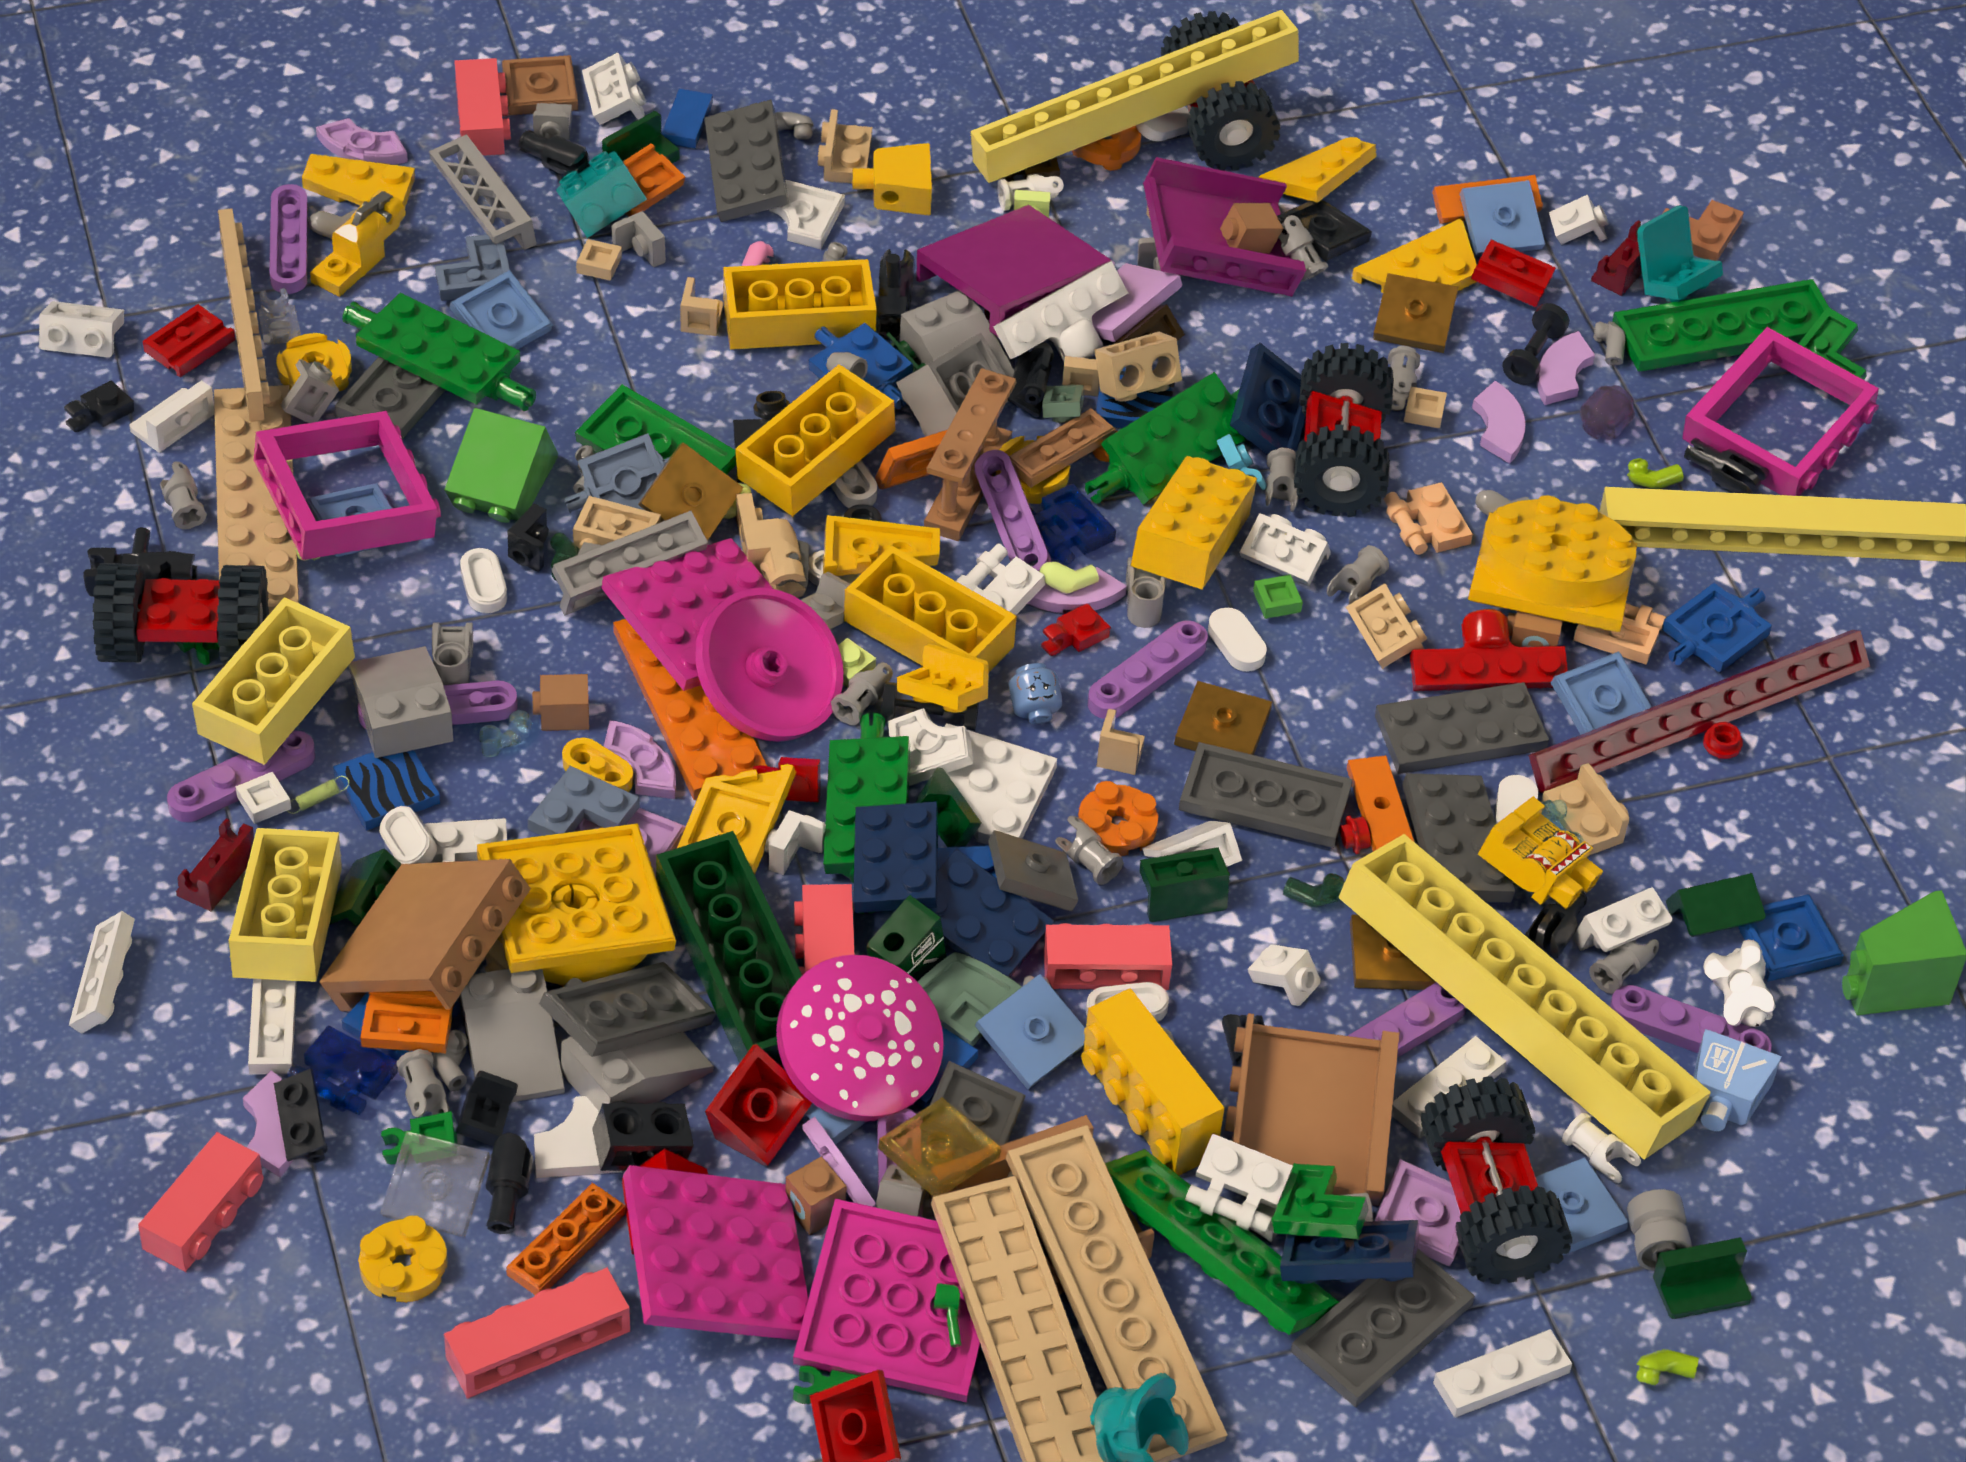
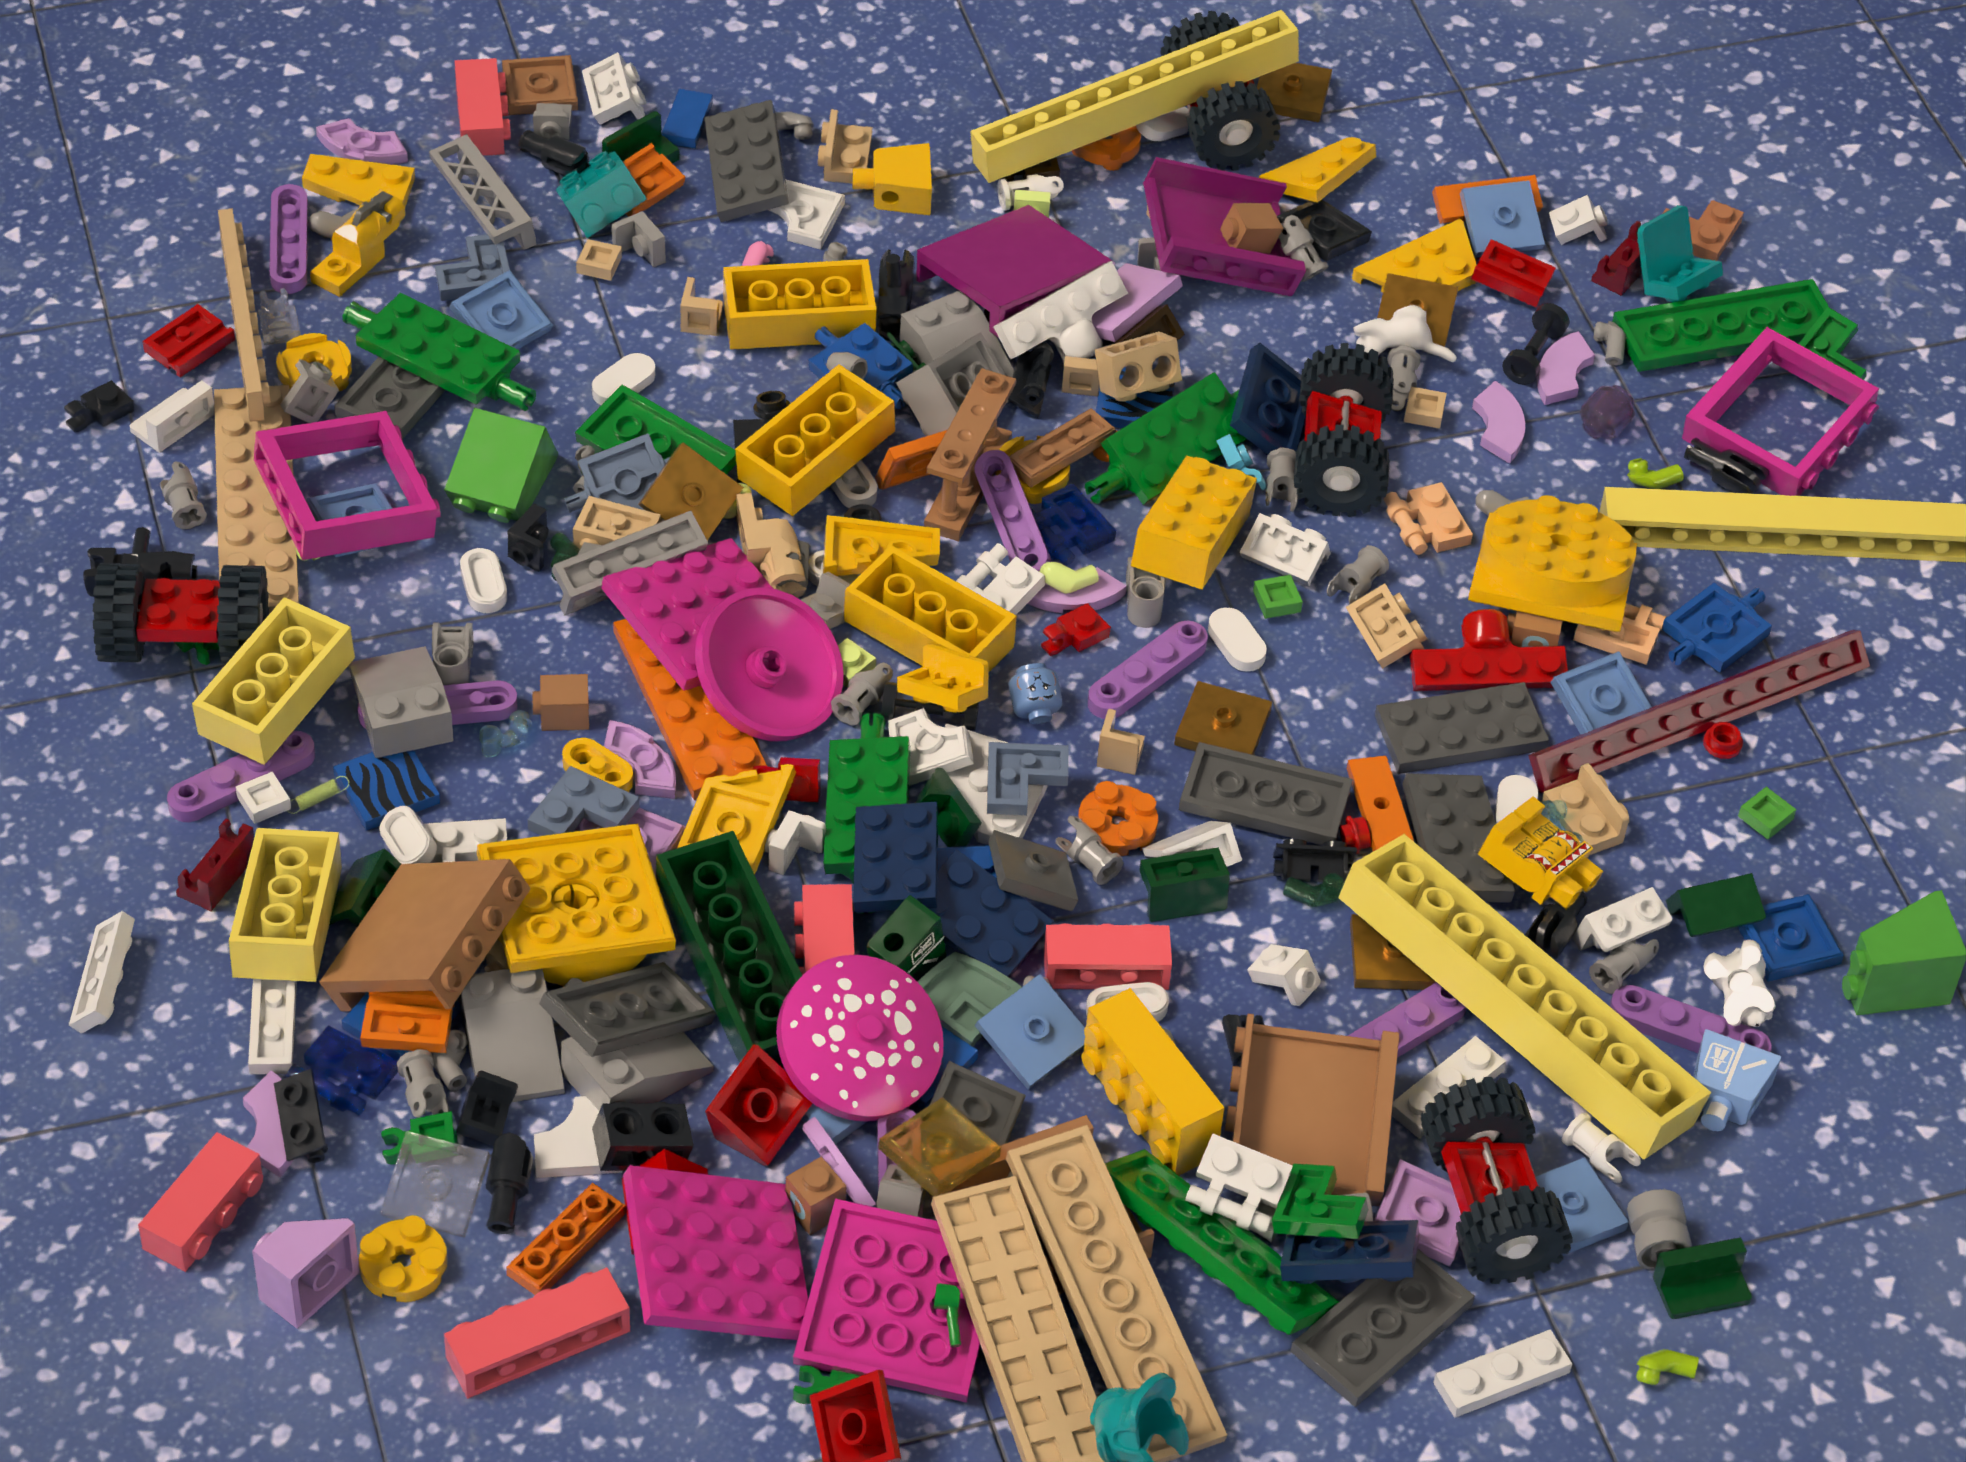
white bracket [39,301,124,358] -> none
sand green plate [1042,385,1084,423] -> none
none -> lavender slope [252,1218,360,1329]
none -> white tile [592,353,655,405]
none -> sand blue plate [987,742,1069,815]
none -> pearl gold plate [1257,63,1332,122]
none -> black hinge [1273,839,1357,884]
none -> white animal [1353,305,1457,362]
none -> bright green plate [1738,787,1797,839]

